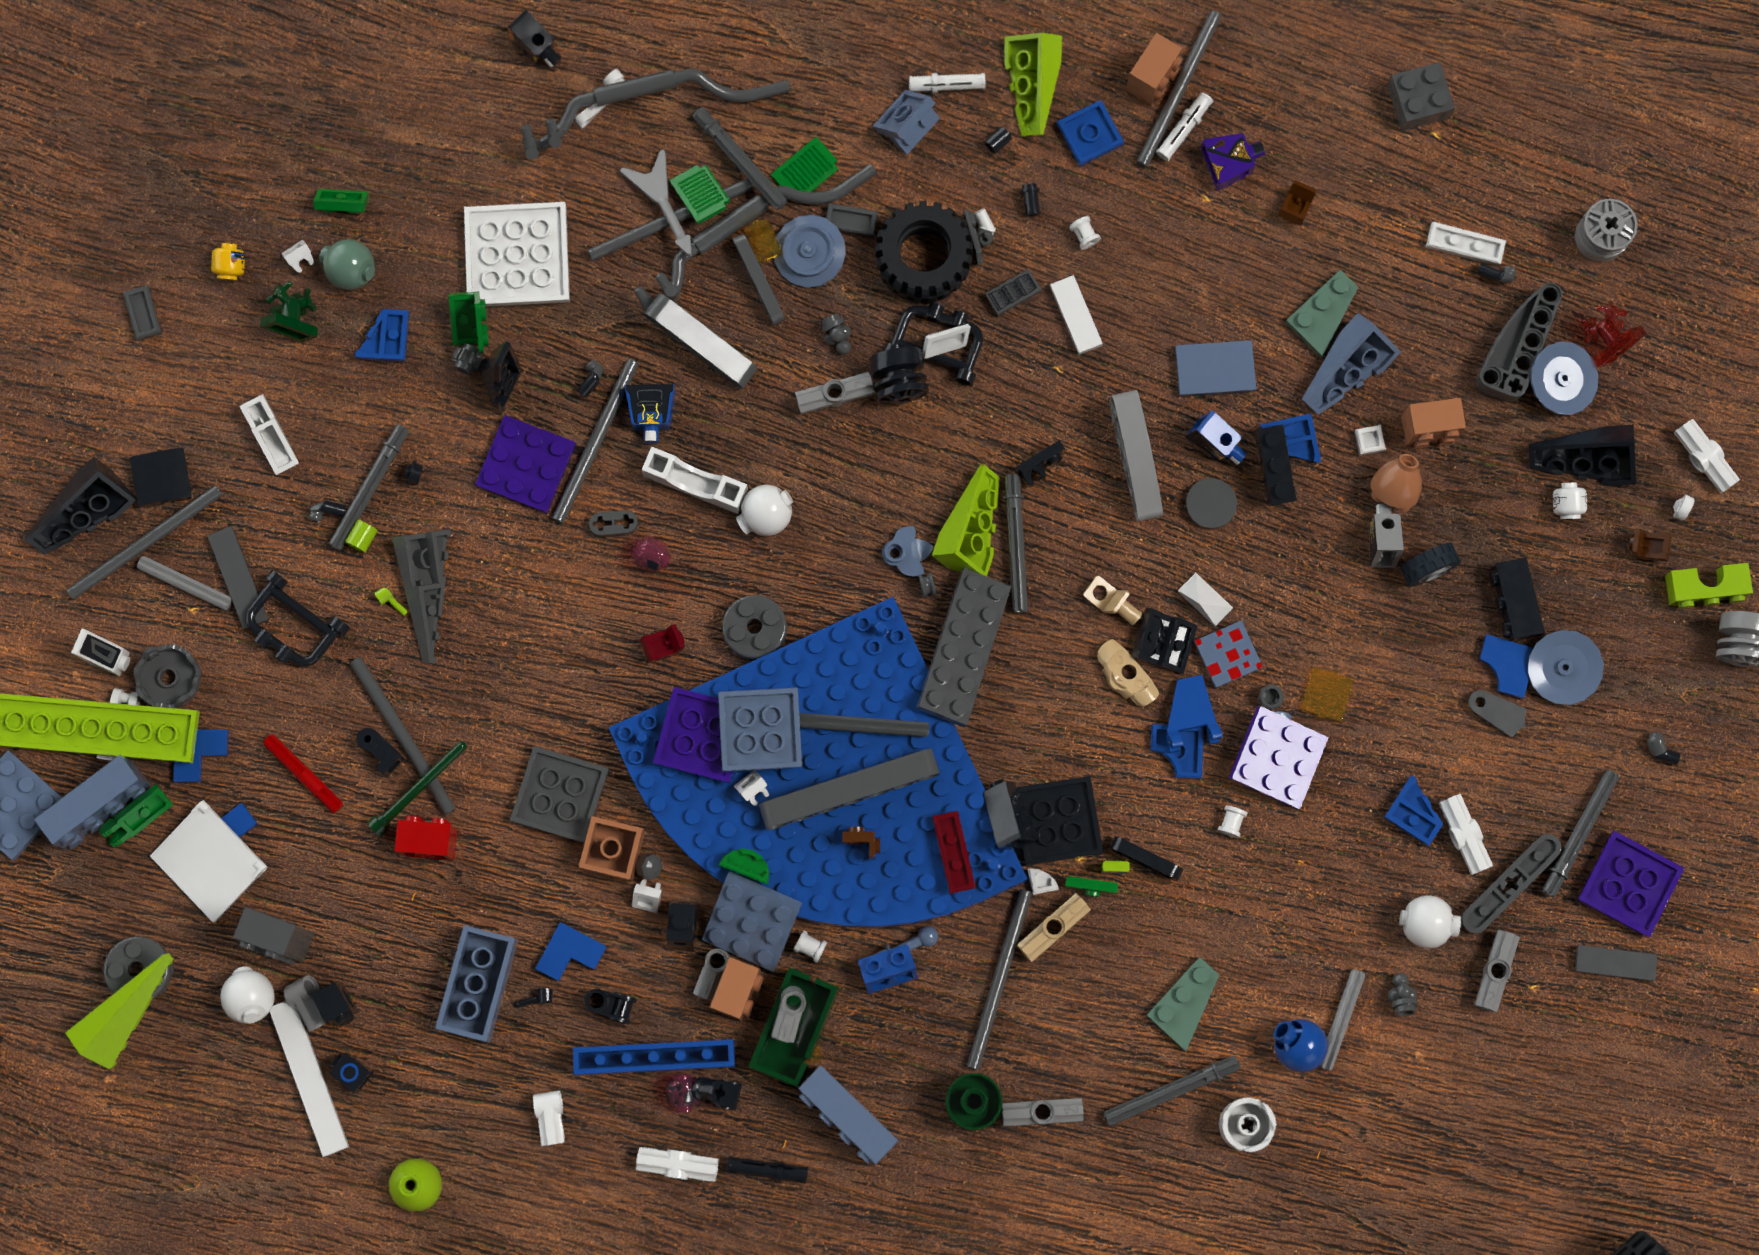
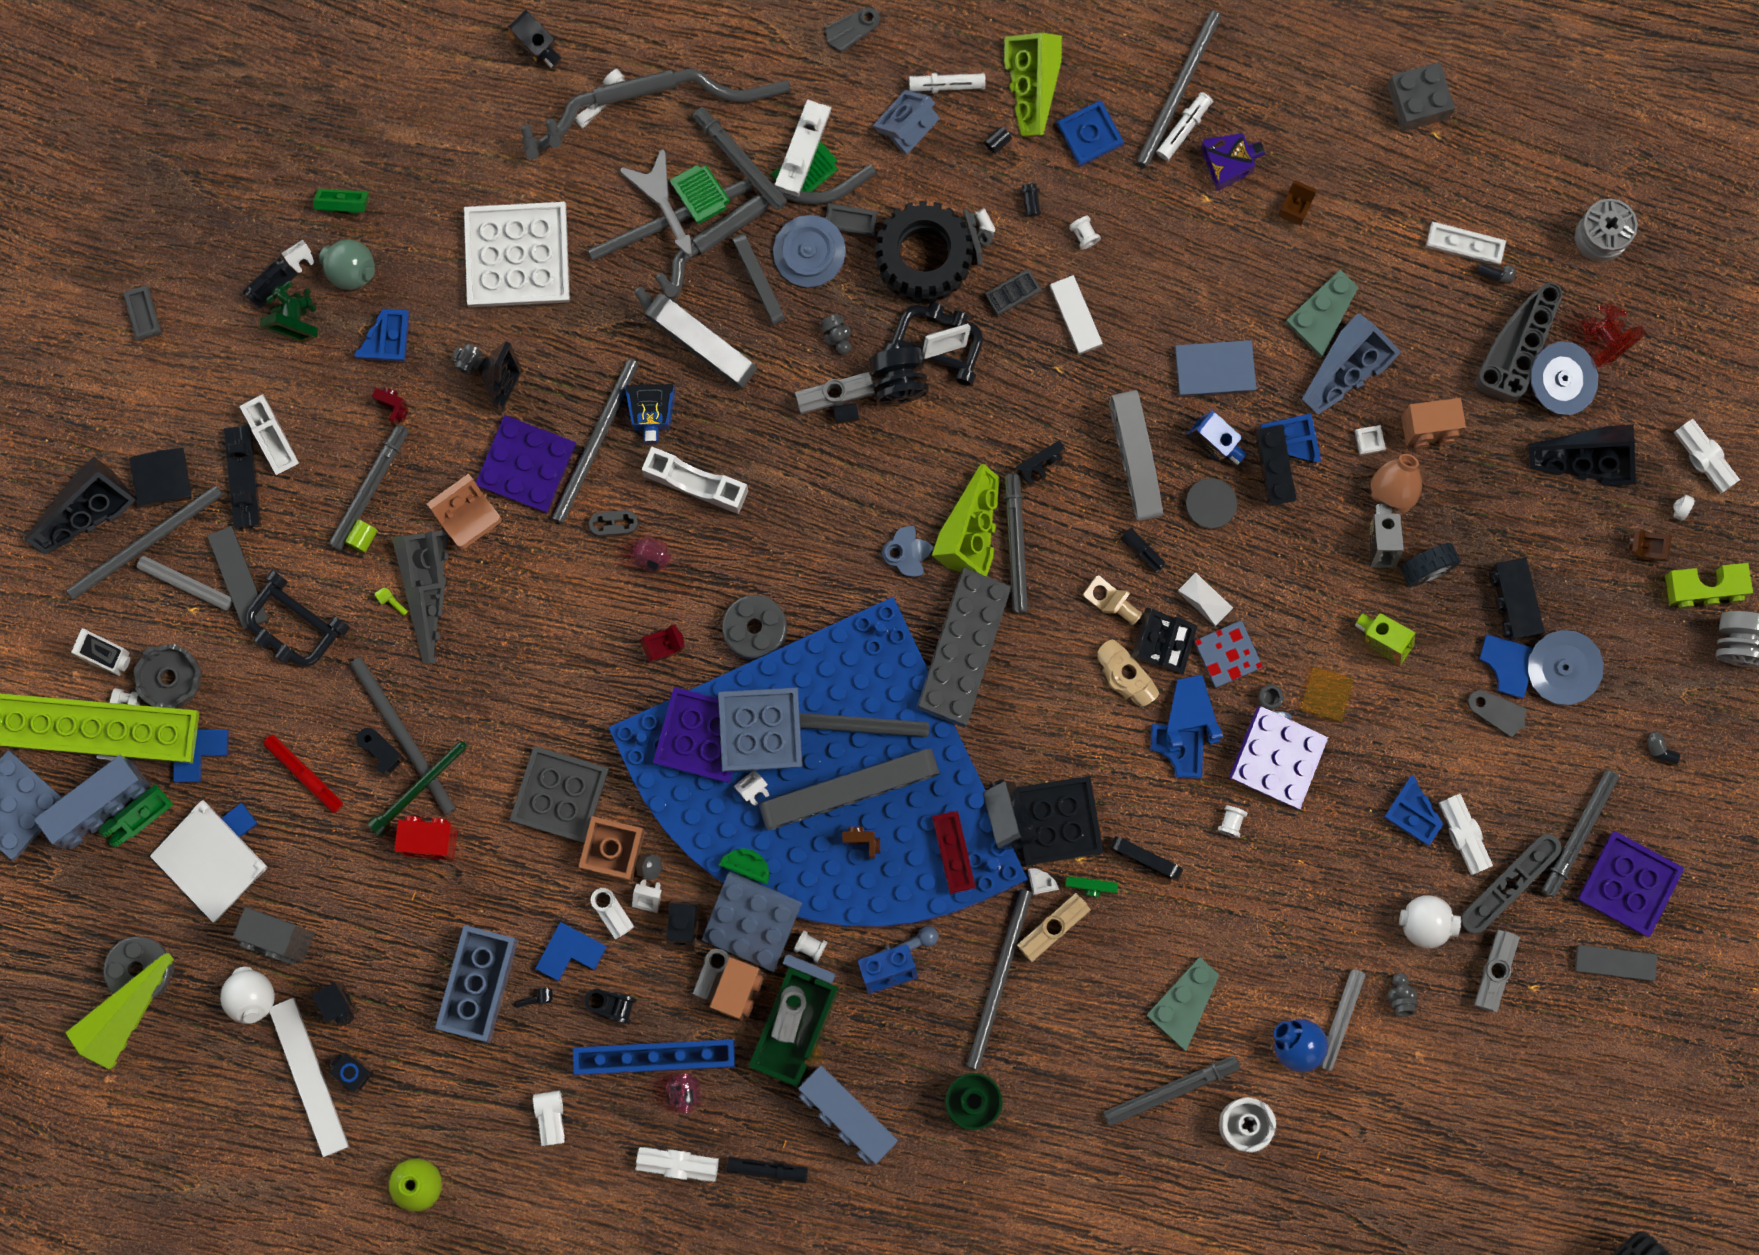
yellow head [211,243,245,280] -> none
light grey piece [284,975,327,1032] -> none
black arm [308,500,346,523] -> none
black plate [403,460,423,486] -> none
green bracket [449,291,489,354] -> none
black arm [577,360,604,398] -> none
black piece [692,1077,742,1110] -> none
white brick [736,485,793,536] -> none
clear yellow bracket [744,219,782,264] -> none
dark grey bush [918,572,936,598] -> none
light grey piece [1002,1098,1083,1127] -> none
lime tile [1101,861,1130,874] -> none
nougat brick [1126,32,1183,106] -> none
white head [1553,482,1587,519] -> none
none -> black hinge [224,425,261,530]
none -> black hinge [242,257,297,309]
none -> dark red bracket [371,387,408,427]
none -> nougat bracket [426,474,502,549]
none -> white piece [591,888,634,940]
none -> white hinge [775,100,831,197]
none -> sand blue tile [783,954,836,984]
none -> dark grey piece [825,7,880,53]
none -> black hinge [833,403,859,424]
none -> black axle [1120,527,1166,573]
none -> lime torso [1355,613,1415,666]

